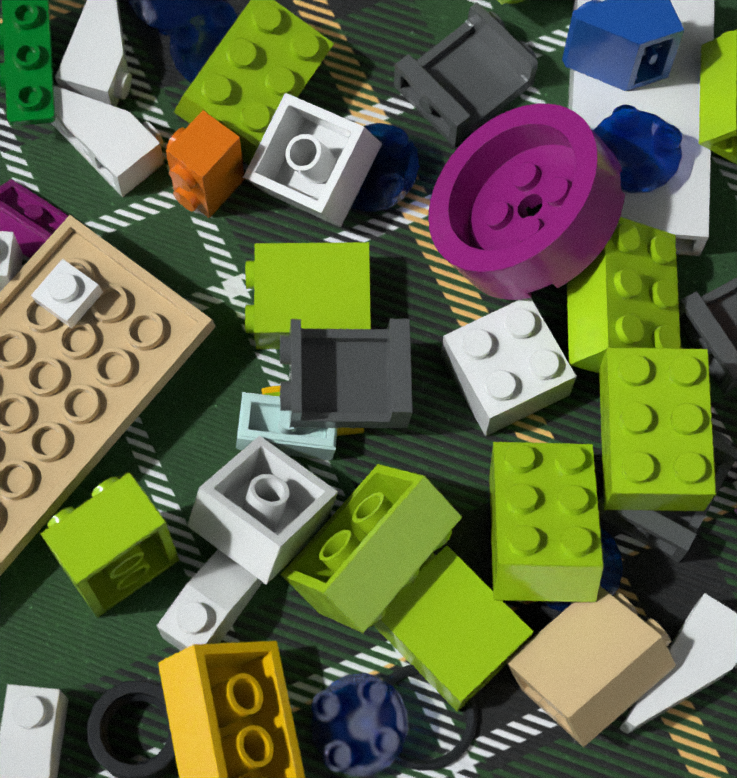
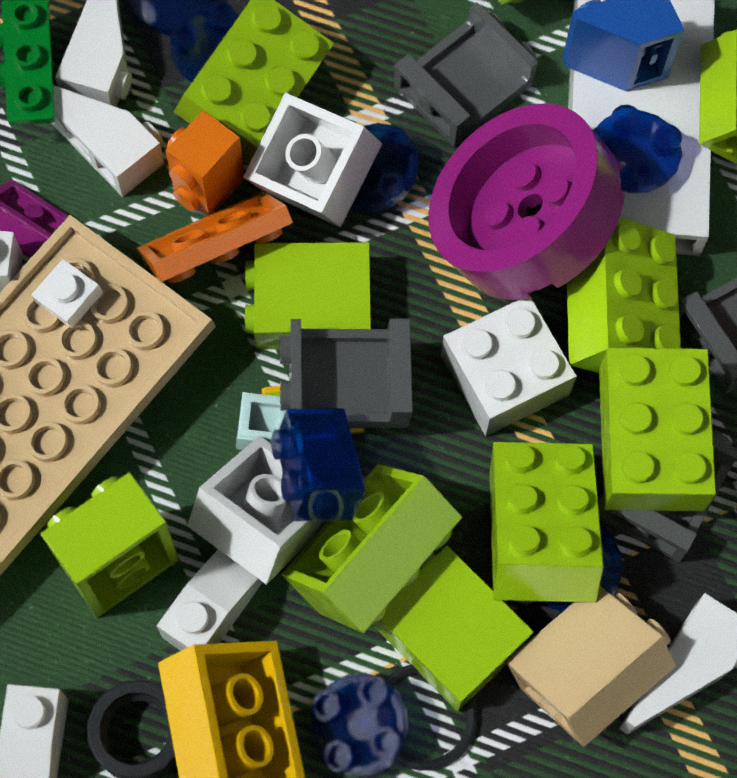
none -> orange plate [137,191,293,283]
none -> clear blue brick [271,408,366,521]

